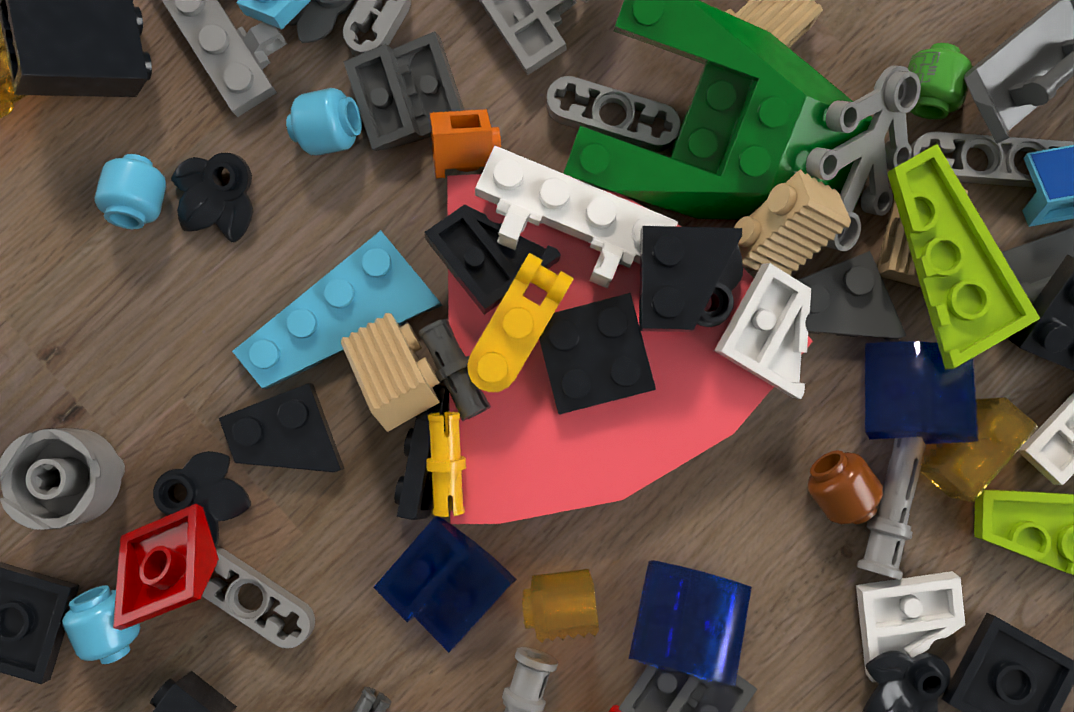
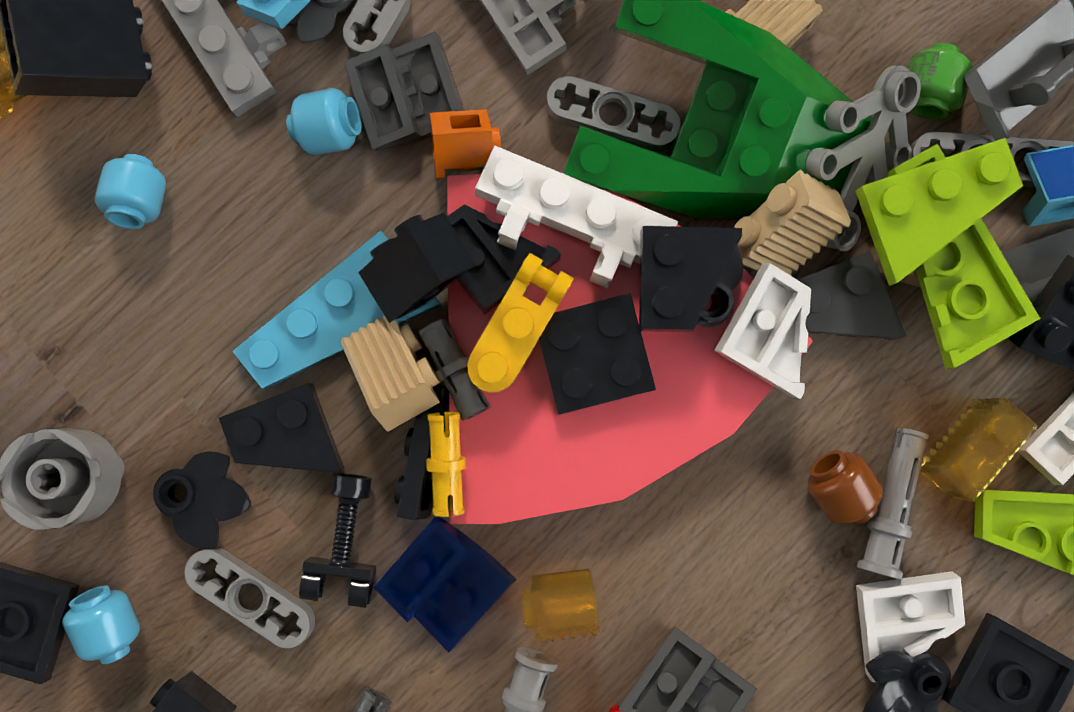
red slope [113,504,219,630] -> none
black plate [171,153,253,242] -> none
clear blue slope [629,560,752,686] -> none
clear blue slope [865,341,979,444] -> none
none -> black bar [299,473,376,608]
none -> black brick [358,213,475,323]
none -> lime wing [855,138,1023,286]

